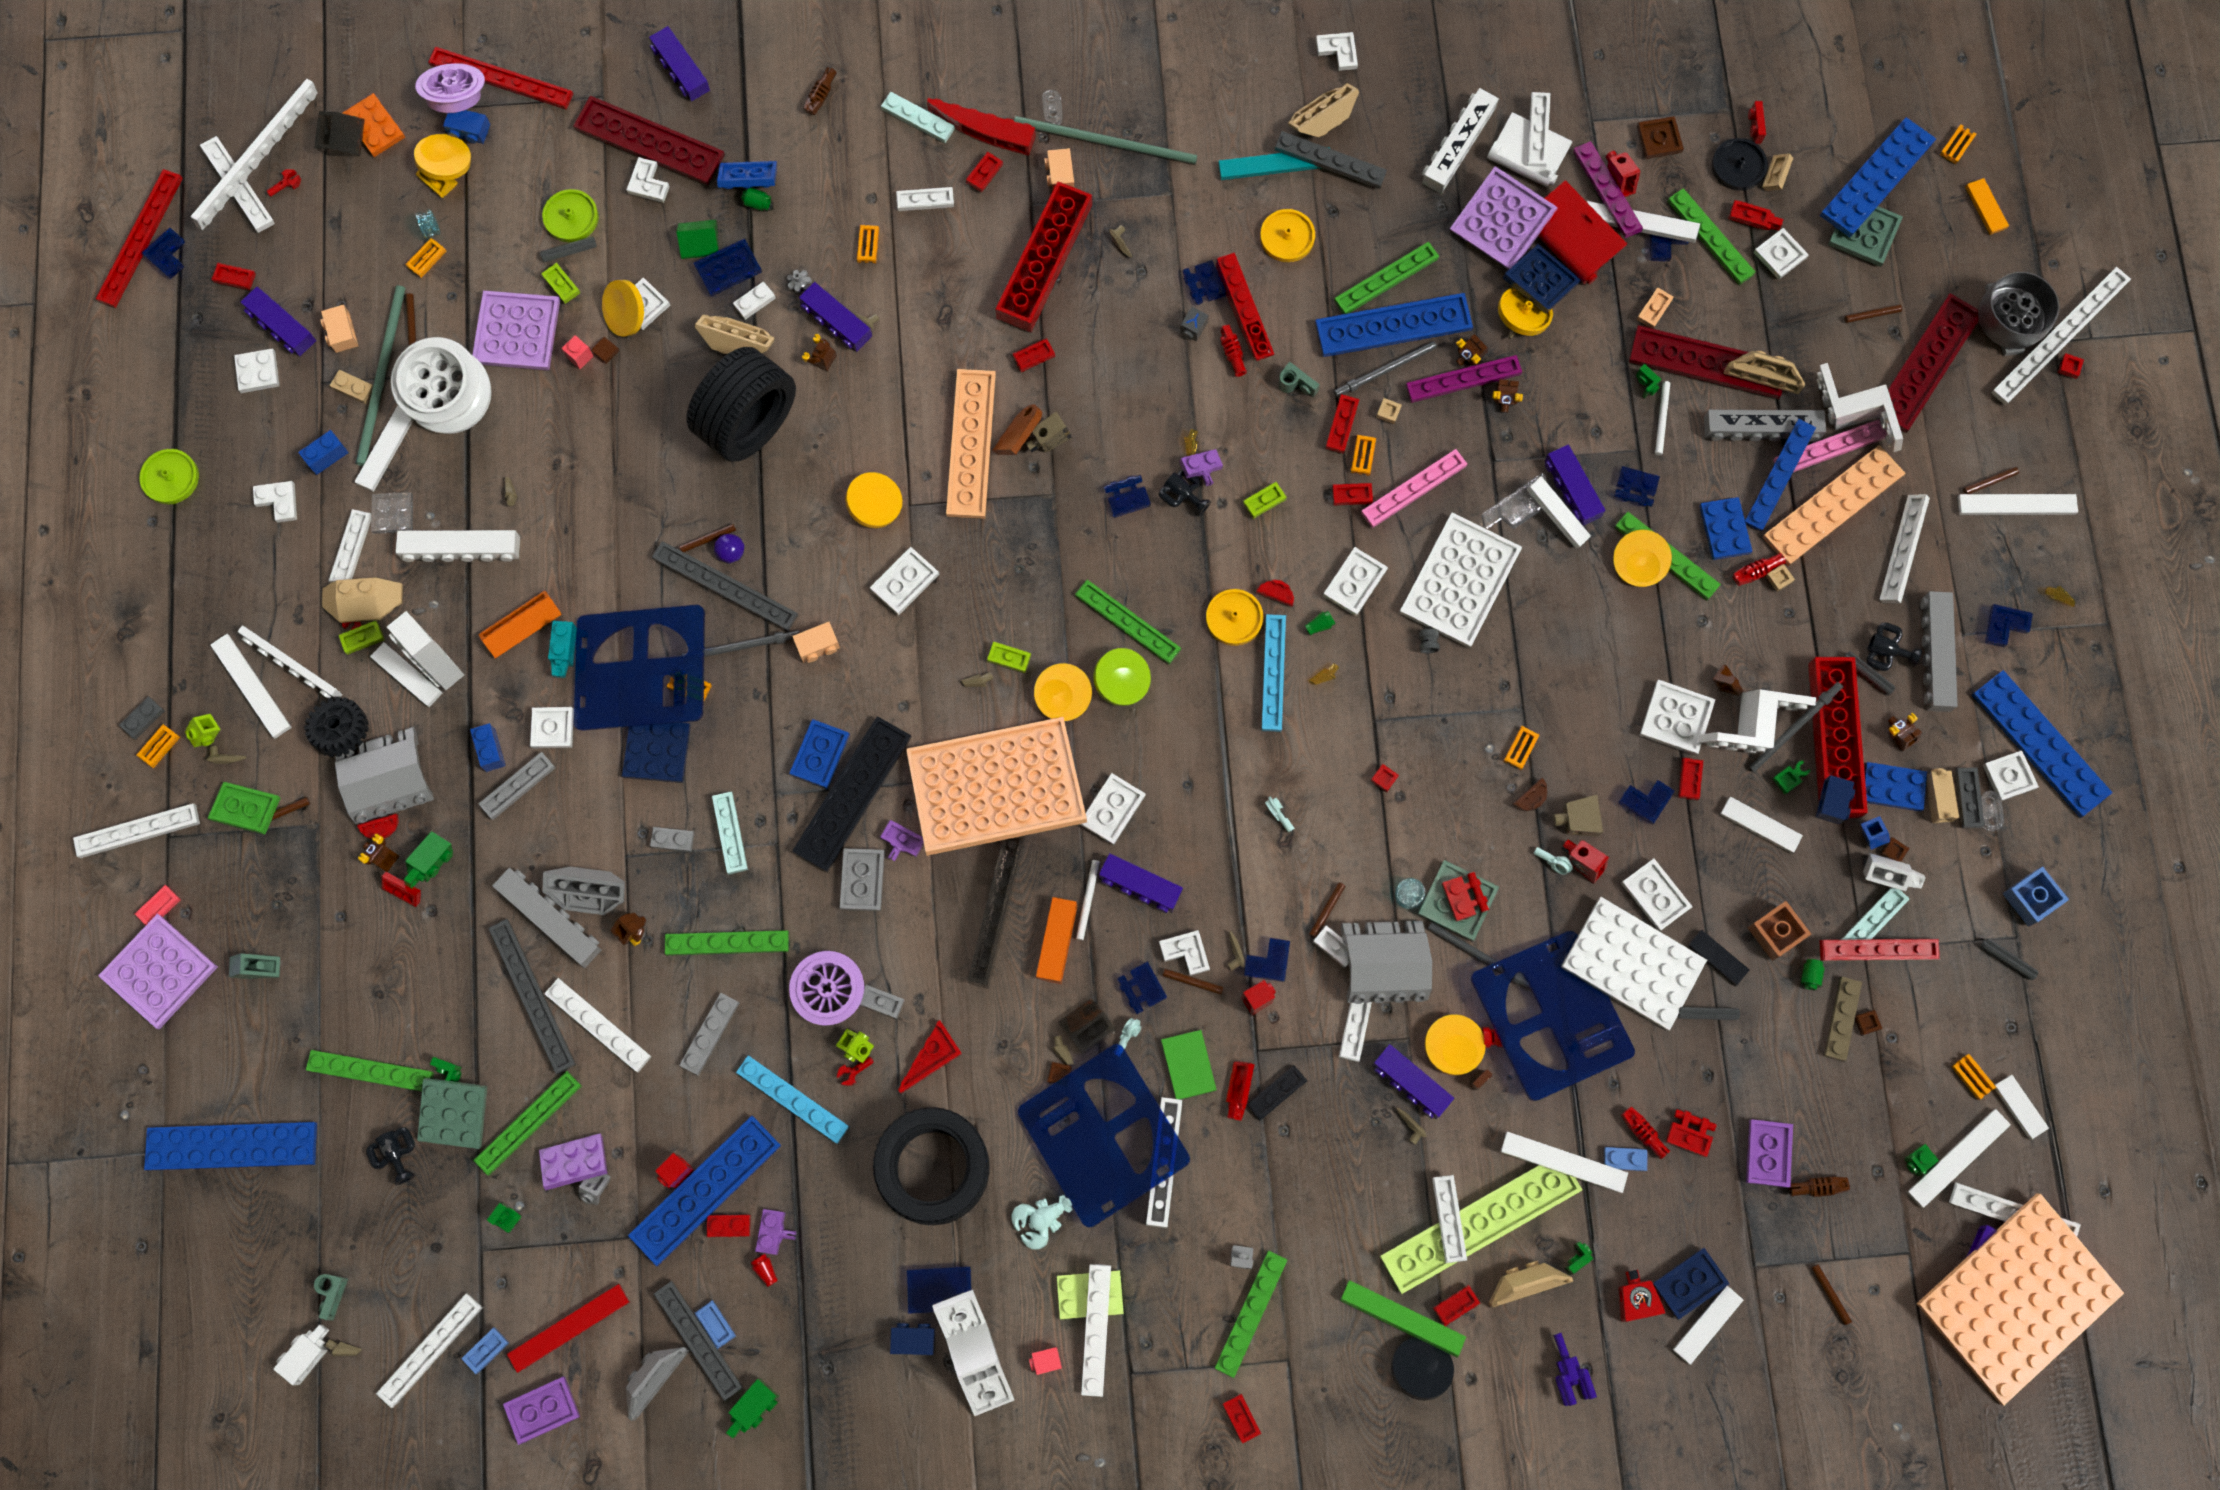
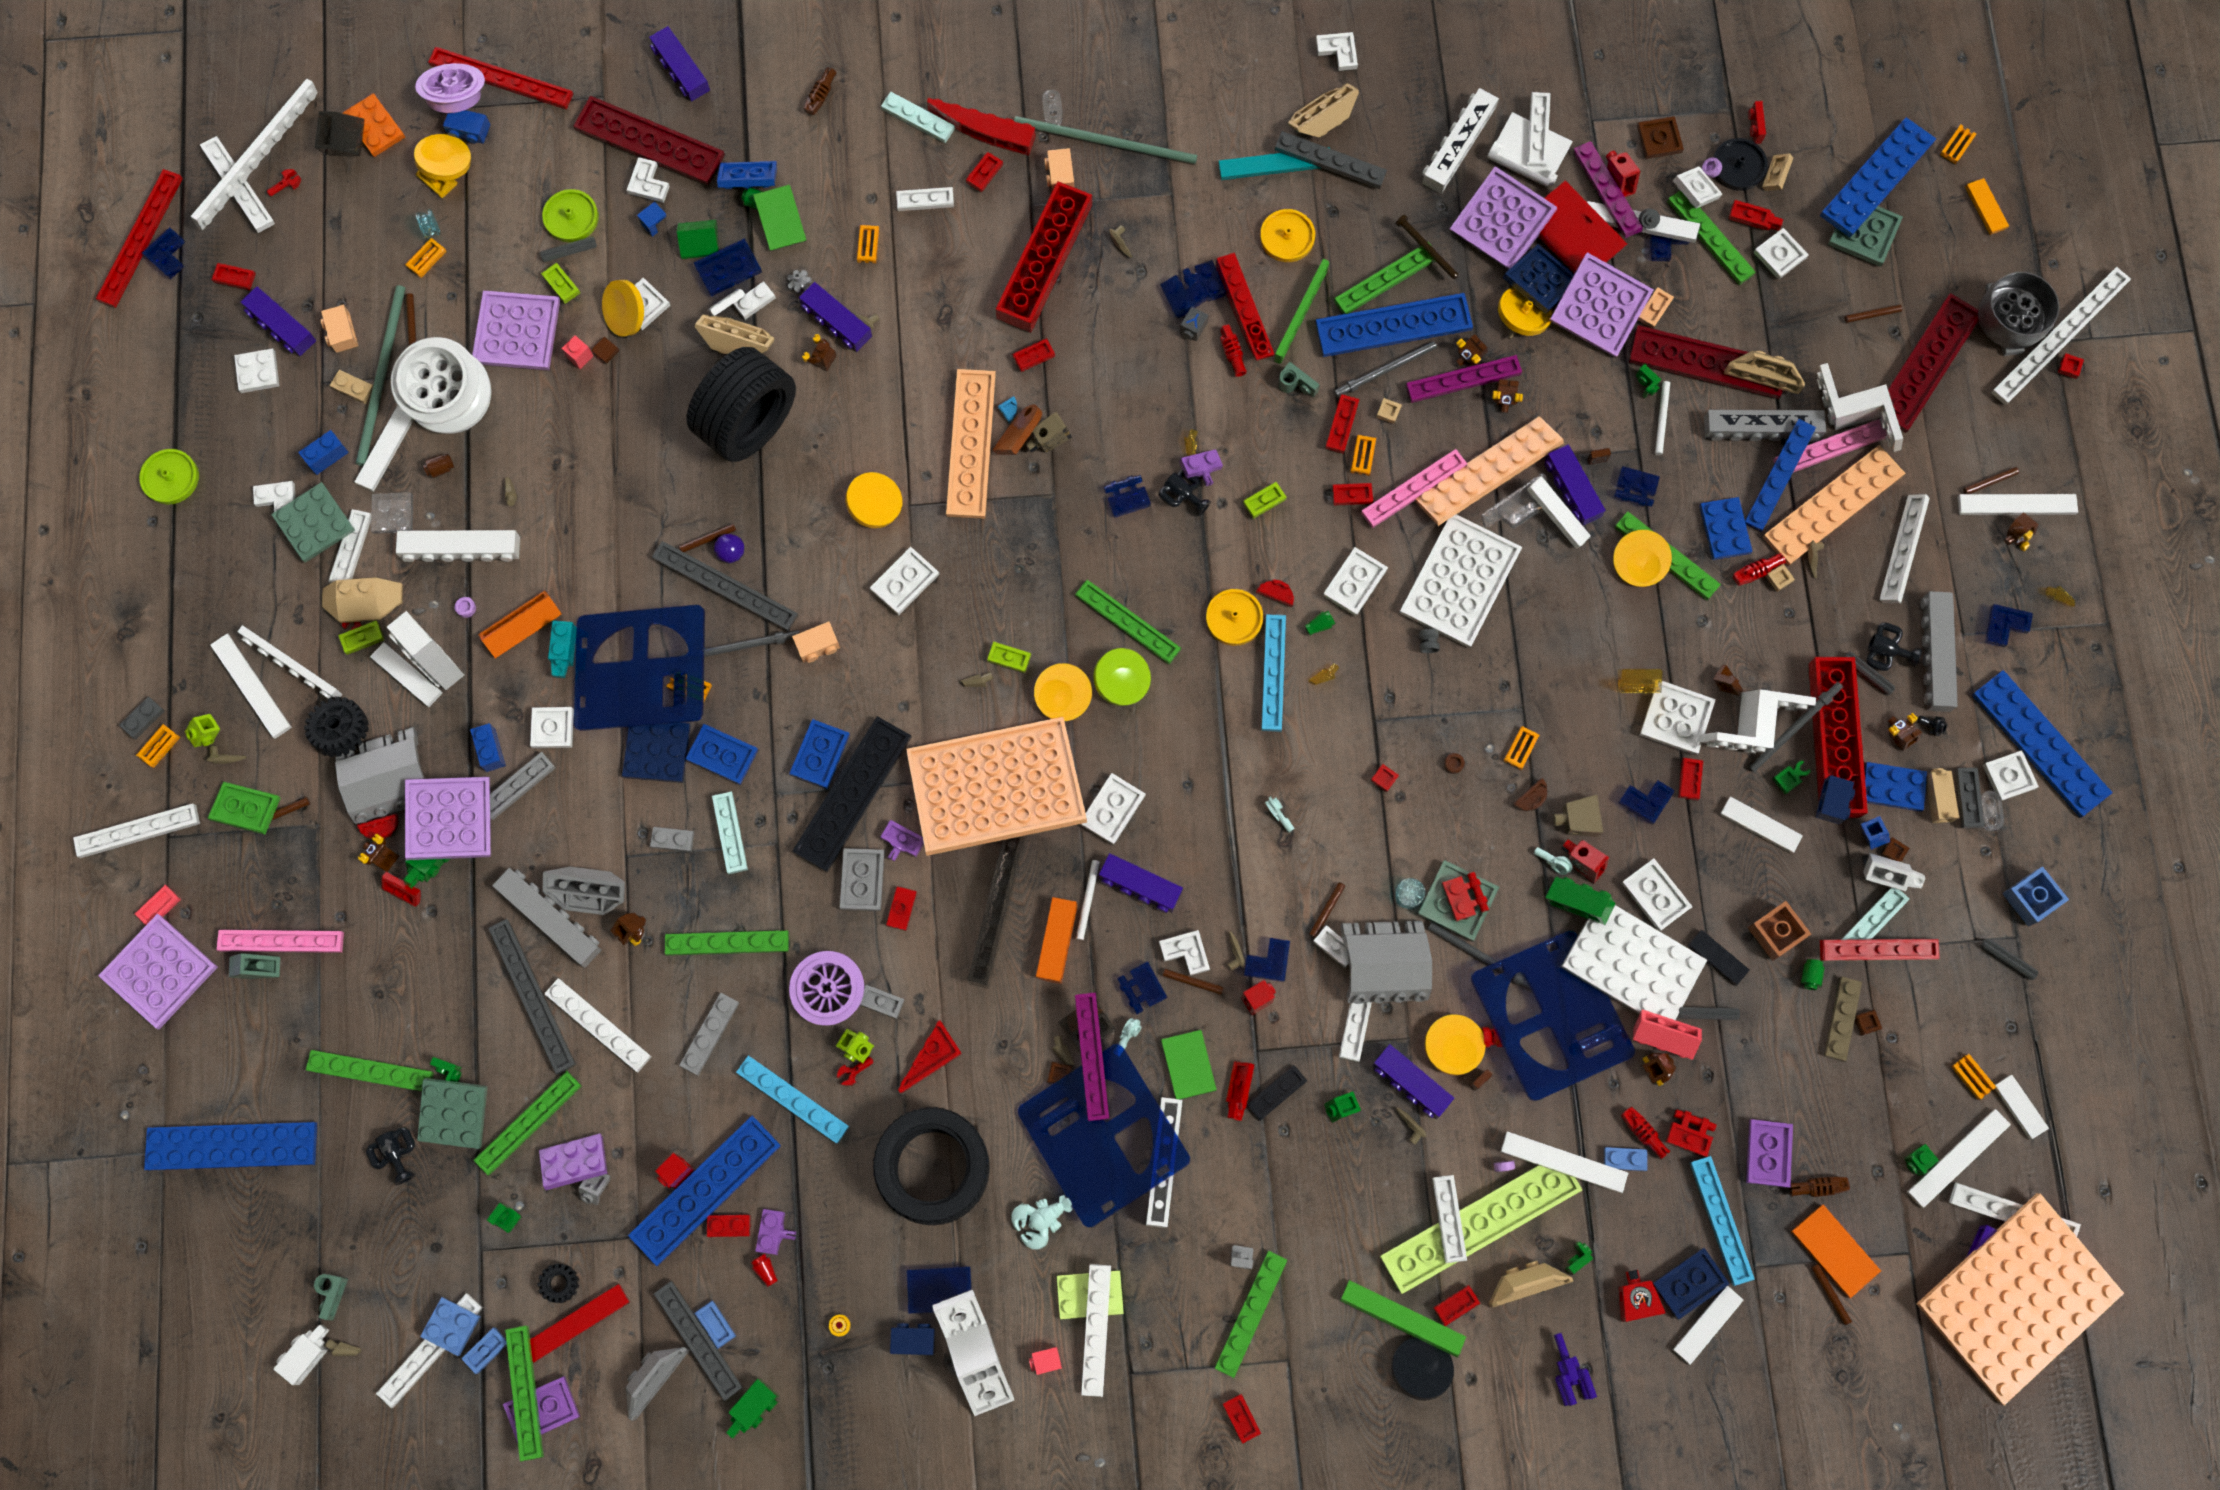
none -> bright pink plate [217,930,344,953]
none -> sand green plate [271,482,356,563]
none -> lavender plate [405,777,491,860]
none -> medium blue plate [420,1297,481,1356]
none -> reddish brown brick [423,453,455,478]
none -> lavender tile [455,597,476,618]
none -> bright green plate [505,1326,544,1462]
none -> black tyre [537,1264,579,1303]
none -> blue panel [637,202,666,237]
none -> blue plate [686,724,758,785]
none -> white tile [708,289,745,316]
none -> bright green tile [753,185,807,251]
none -> yellow tile [829,1315,851,1337]
none -> red plate [886,886,917,931]
none -> dark azure tile [998,396,1017,423]
none -> magenta plate [1075,993,1109,1121]
none -> clear blue plate [1160,275,1210,318]
none -> bright green tile [1274,259,1329,364]
none -> green bracket [1324,1091,1361,1123]
none -> dark brown bar [1395,214,1458,279]
none -> light nougat plate [1415,416,1564,526]
none -> reddish brown tile [1444,753,1465,774]
none -> lavender tile [1493,1160,1515,1172]
none -> green brick [1545,877,1616,925]
none -> lavender plate [1549,252,1654,358]
none -> reddish brown tile [1587,448,1611,465]
none -> clear yellow panel [1618,669,1663,693]
none -> coral brick [1633,1009,1702,1060]
none -> dark grey wheel [1639,208,1660,229]
none -> reddish brown piece [1642,1053,1676,1086]
none -> white plate [1673,167,1722,209]
none -> medium azure plate [1690,1156,1755,1286]
none -> lavender tile [1702,157,1722,178]
none -> orange tile [1791,1204,1881,1298]
none -> dark tan bar [1808,541,1824,578]
none -> black plate [1917,715,1947,736]
none -> reddish brown piece [2004,512,2039,551]

